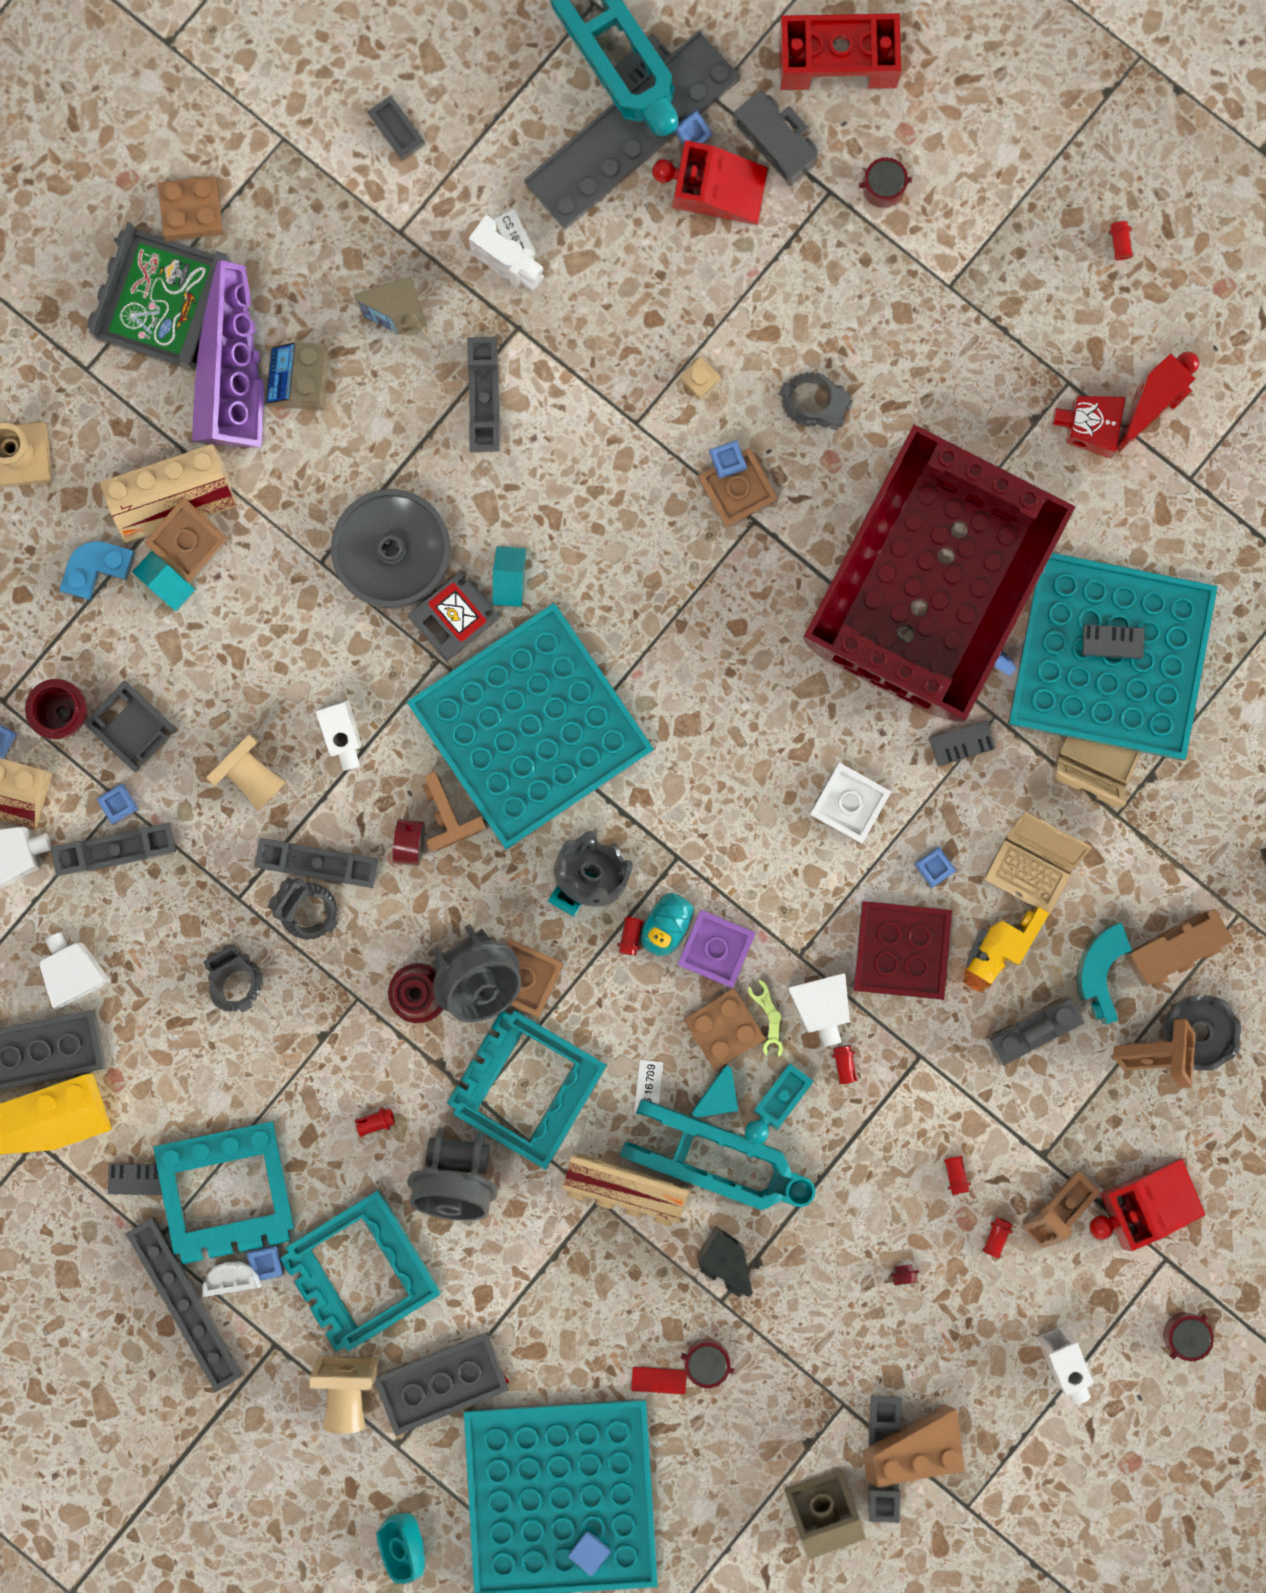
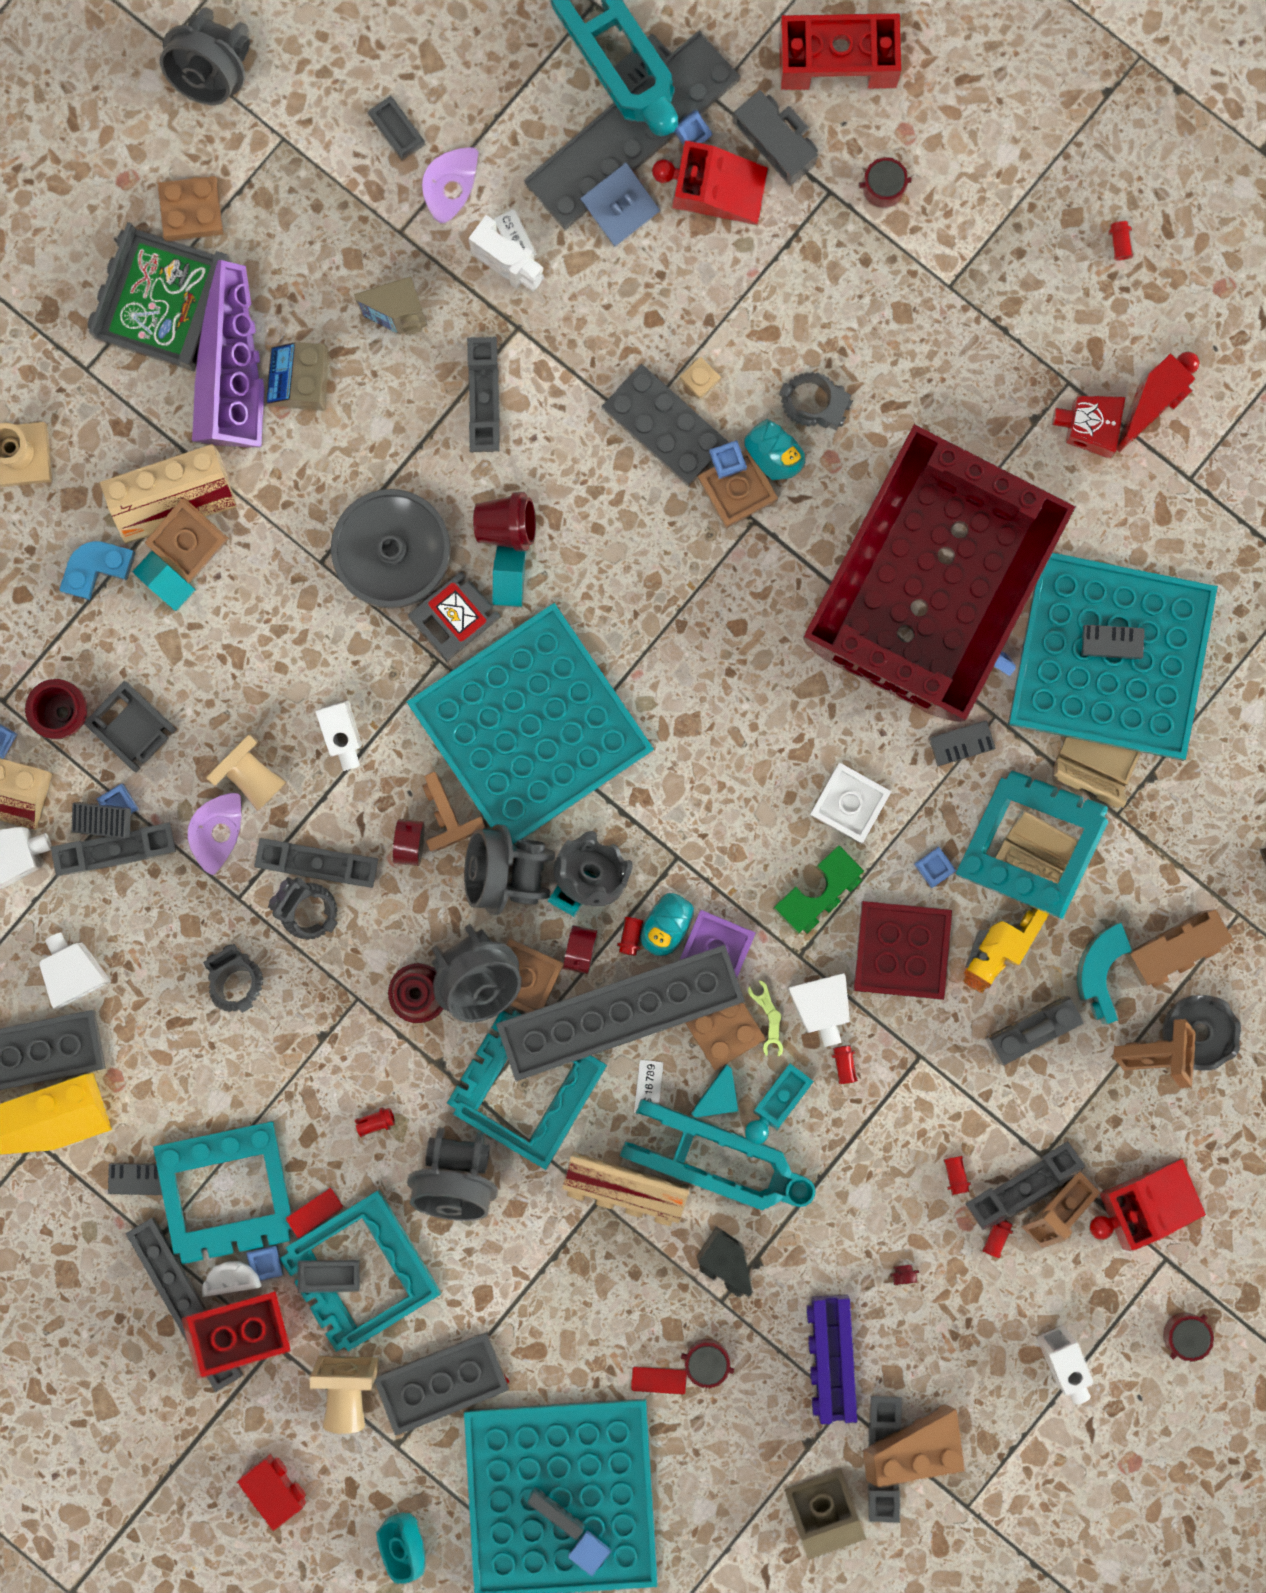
none -> dark grey tile [72,802,131,838]
none -> dark grey piece [160,7,250,105]
none -> red brick [182,1291,291,1379]
none -> lavender piece [188,793,241,875]
none -> red brick [237,1453,307,1531]
none -> red sticker [286,1188,343,1238]
none -> dark grey tile [298,1260,360,1293]
none -> lavender piece [422,147,479,224]
none -> dark grey piece [464,824,555,915]
none -> dark red piece [473,492,536,552]
none -> dark grey plate [496,945,745,1081]
none -> dark grey tile [527,1487,584,1539]
none -> dark red piece [563,925,598,974]
none -> sand blue piece [580,163,661,247]
none -> dark grey plate [602,364,728,487]
none -> teal piece [744,419,806,480]
none -> green arch [773,845,864,934]
none -> dark purple brick [806,1295,857,1425]
none -> teal hinge [956,770,1109,920]
none -> dark grey slope [966,1141,1085,1230]

